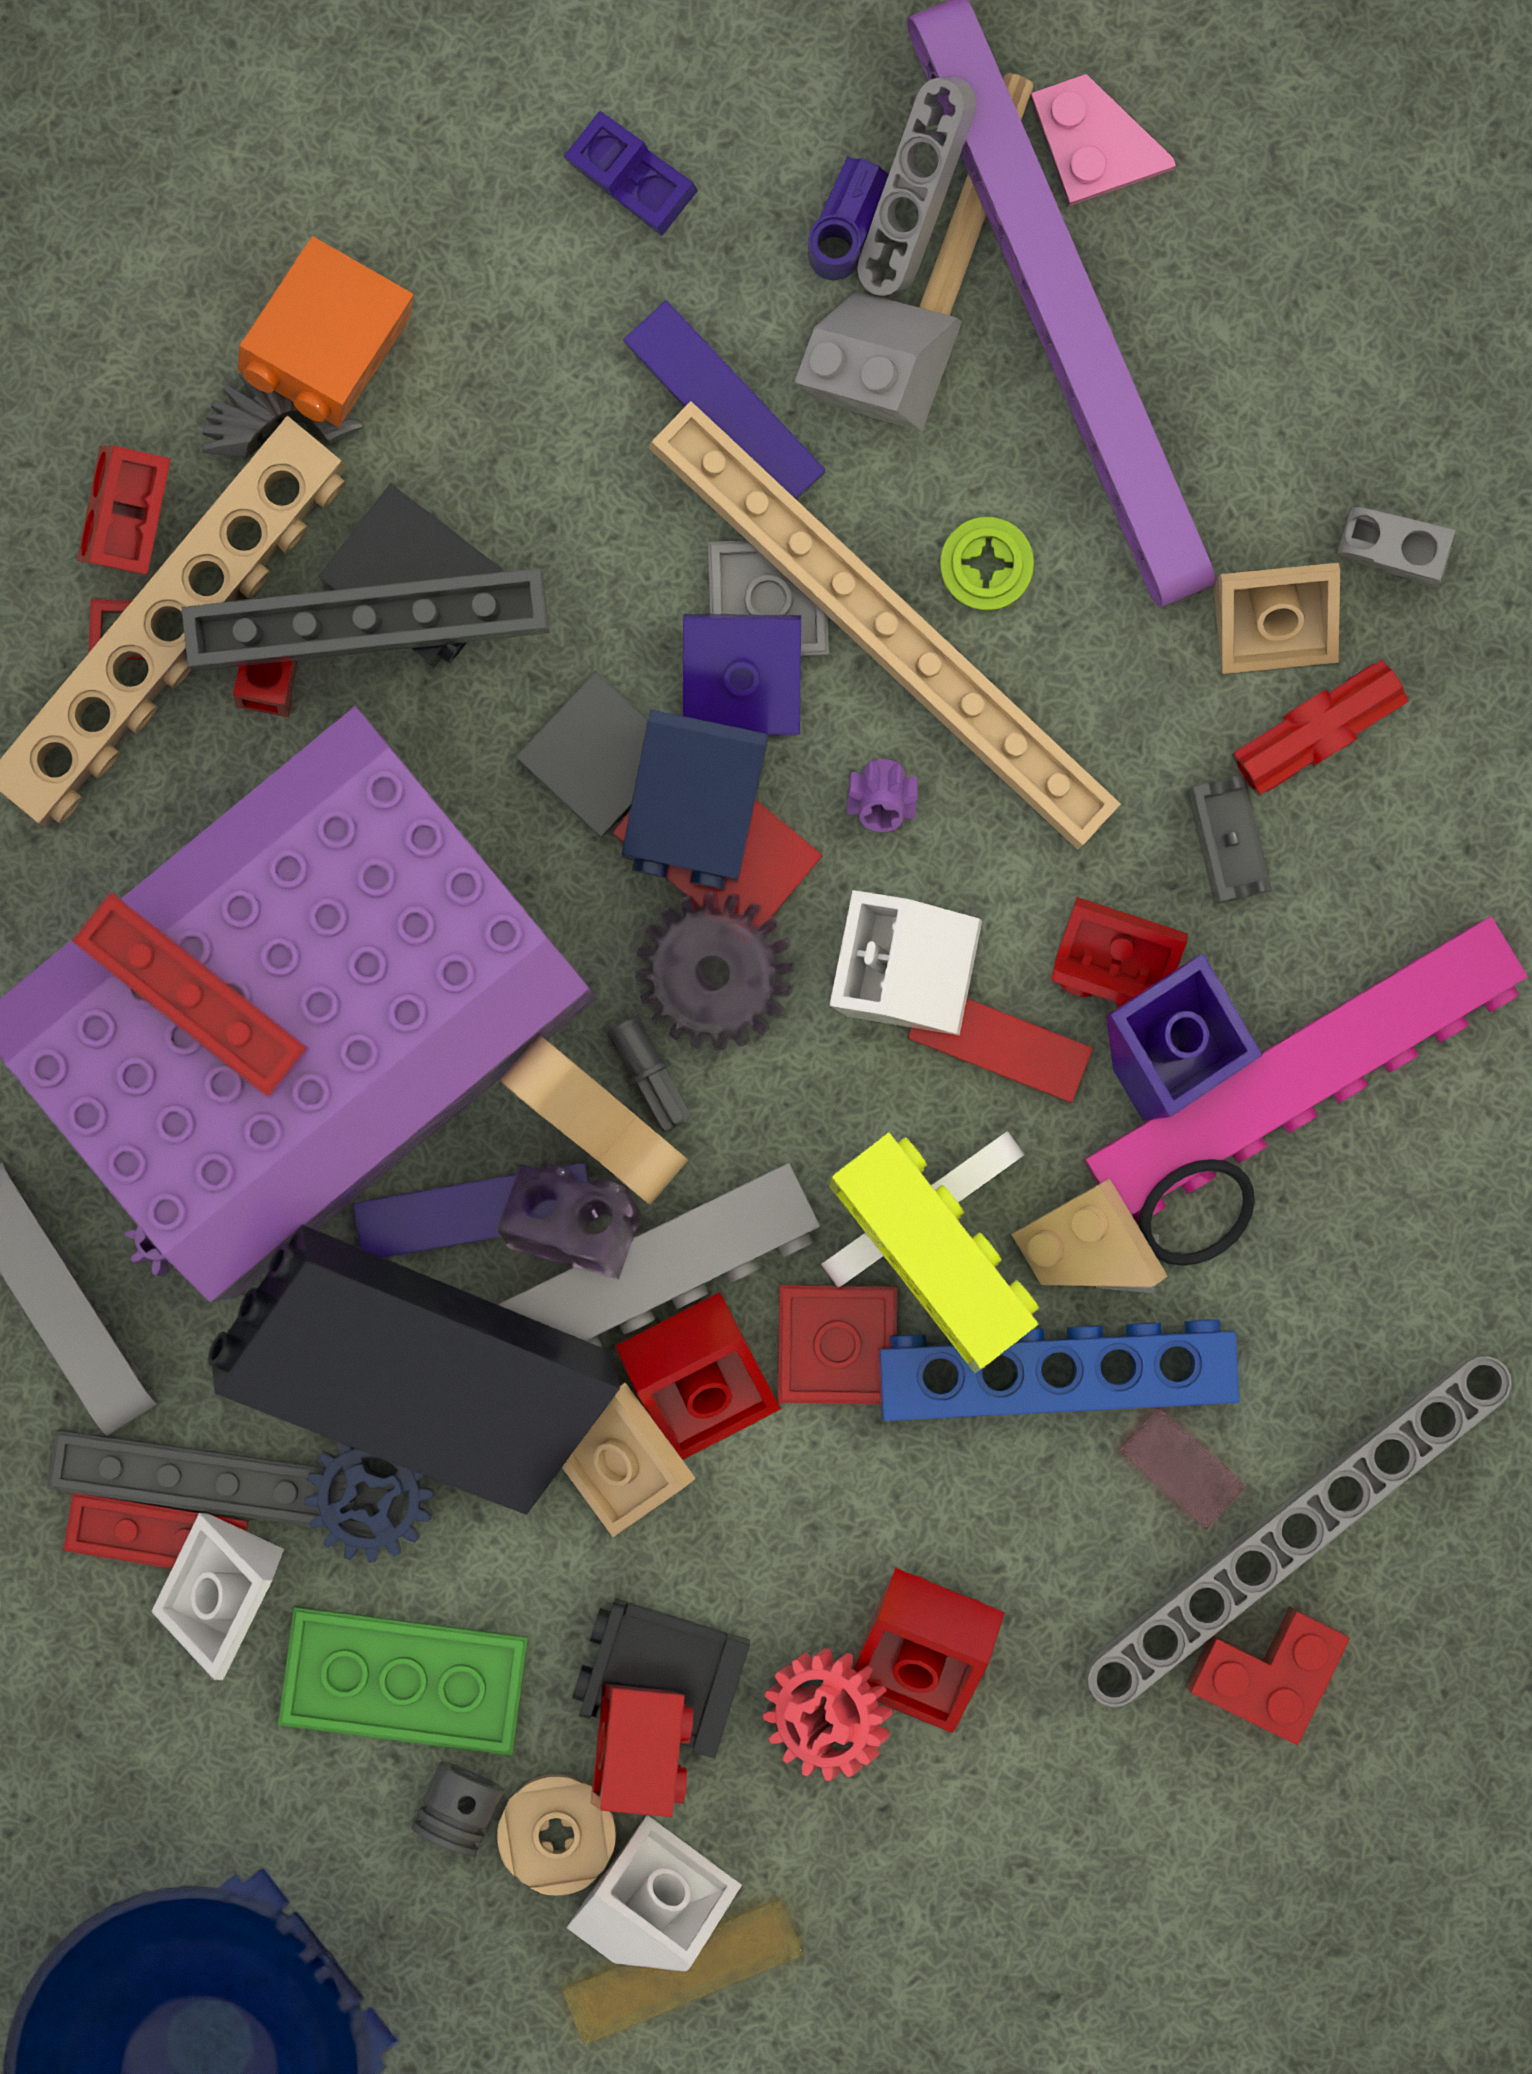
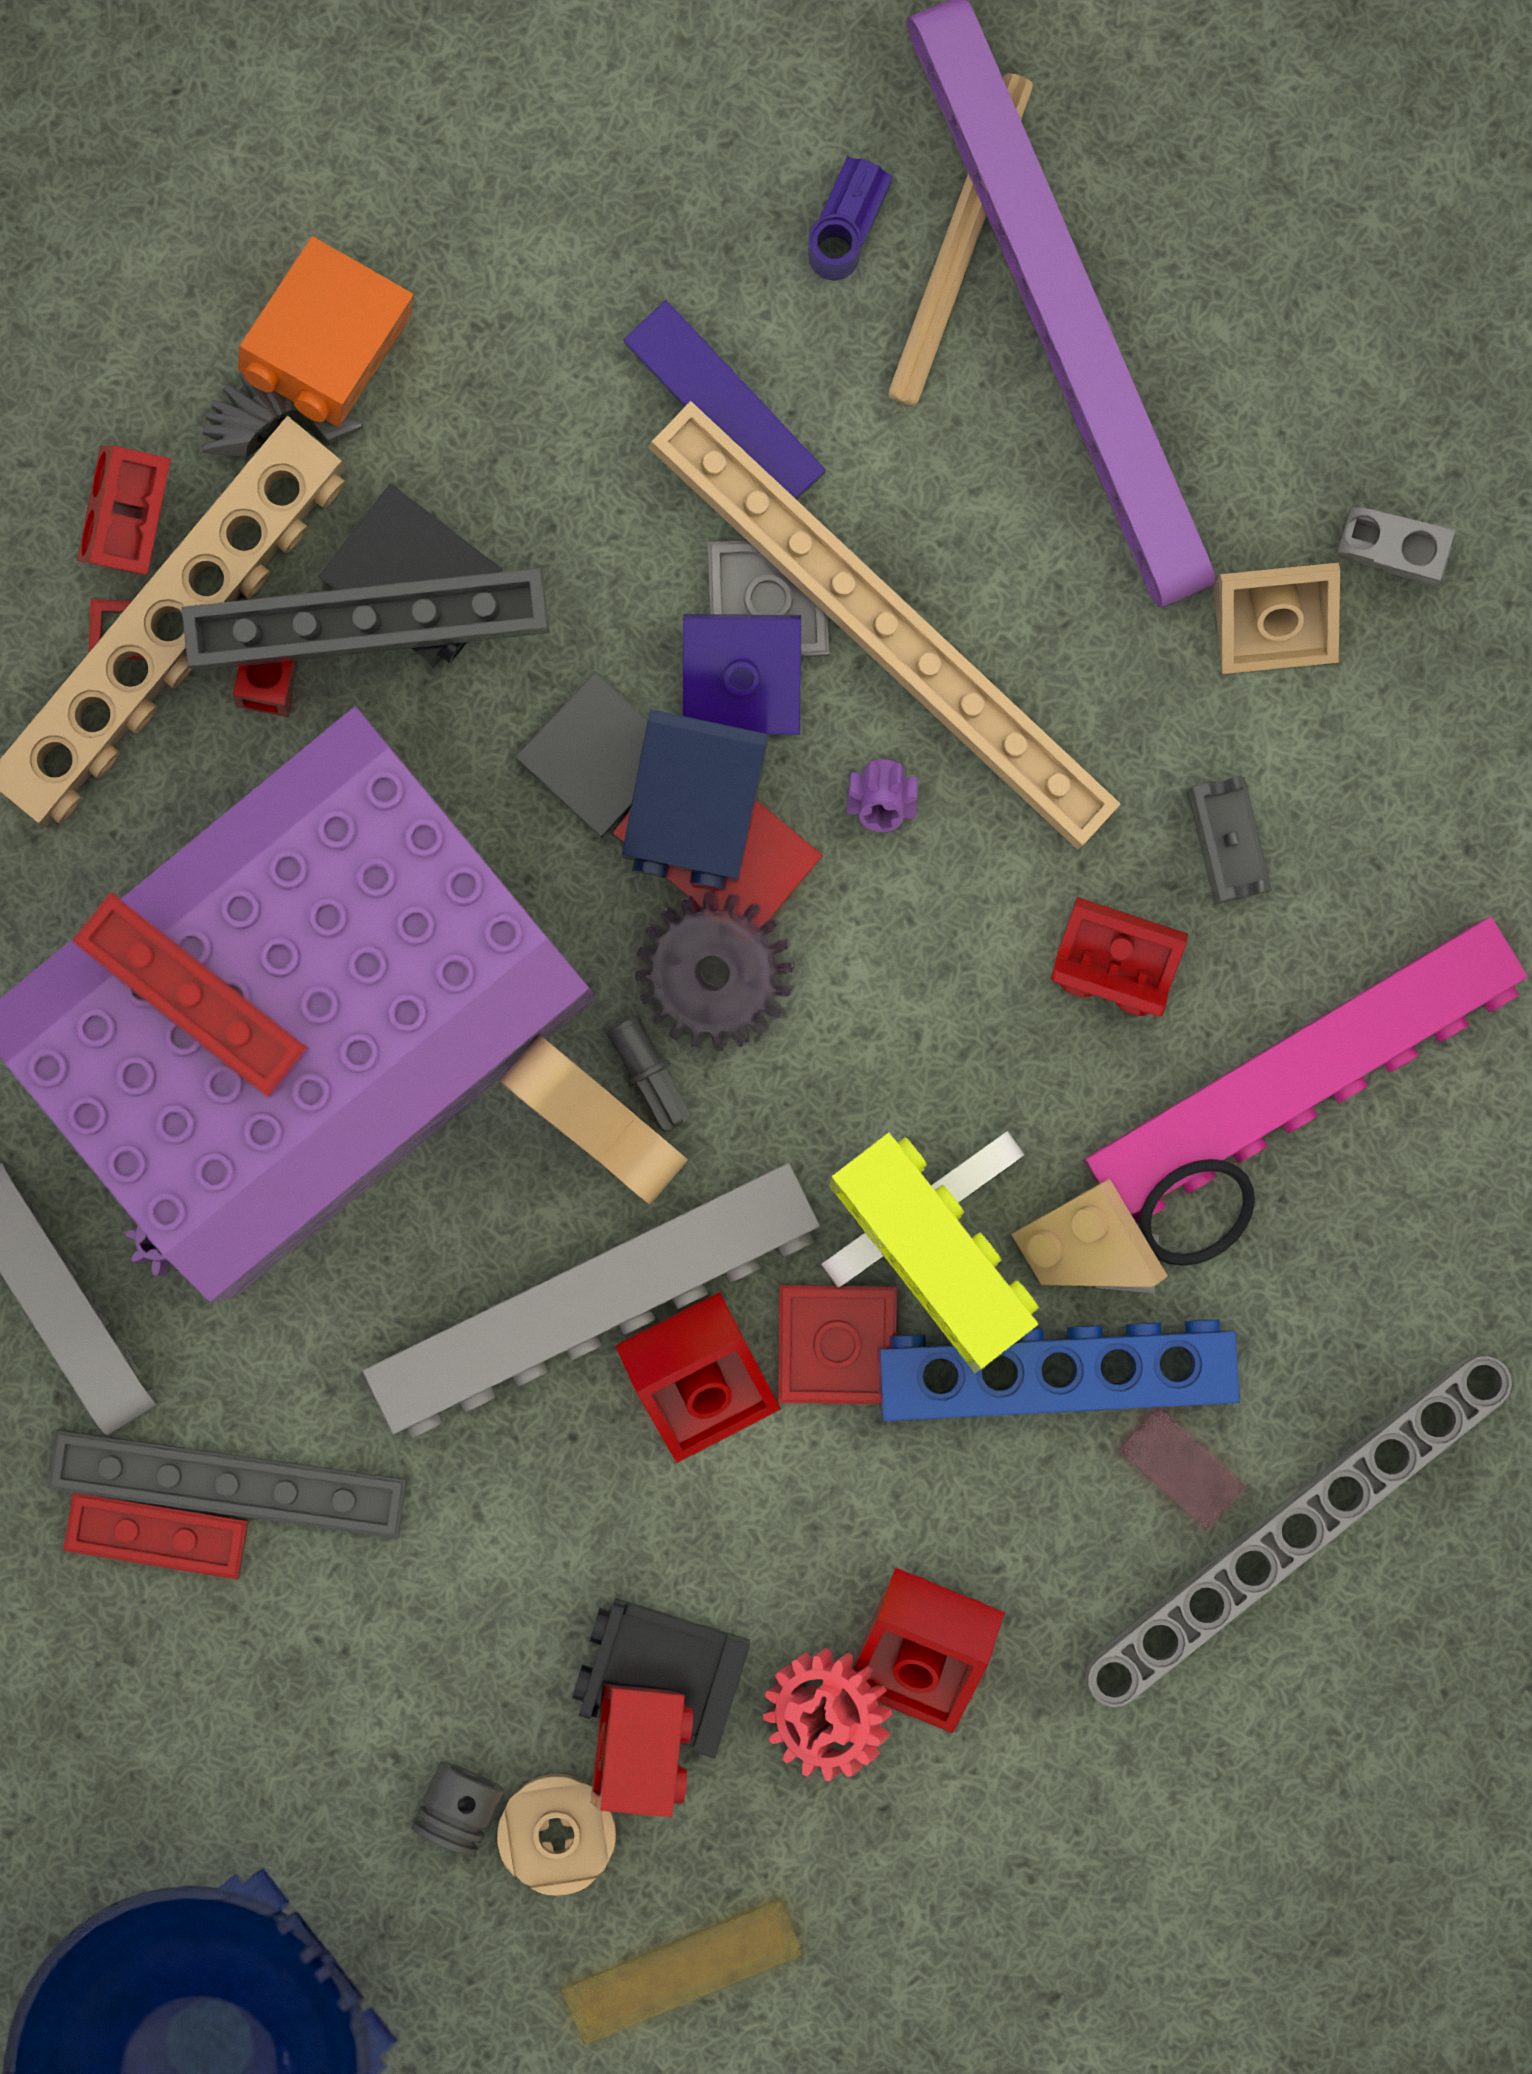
white slope [151,1513,284,1680] -> none
black brick [208,1224,620,1515] -> none
bright green tile [278,1606,528,1756] -> none
dark blue gear [304,1442,435,1562] -> none
dark purple tile [353,1162,595,1258] -> none
clear purple brick [497,1164,642,1280] -> none
tan plate [562,1382,696,1537] -> none
dark purple slope [564,111,698,236] -> none
white slope [567,1815,742,1972] -> none
light grey slope [794,291,962,432] -> none
white slope [829,890,982,1036] -> none
light grey beam [857,76,977,296] -> none
red tile [907,999,1093,1103] -> none
lime gear [940,517,1034,612] -> none
bright pink wing [1030,74,1176,206] -> none
dark purple slope [1106,953,1262,1121] -> none
red brick [1185,1606,1350,1746] -> none
red piece [1231,659,1409,796] -> none

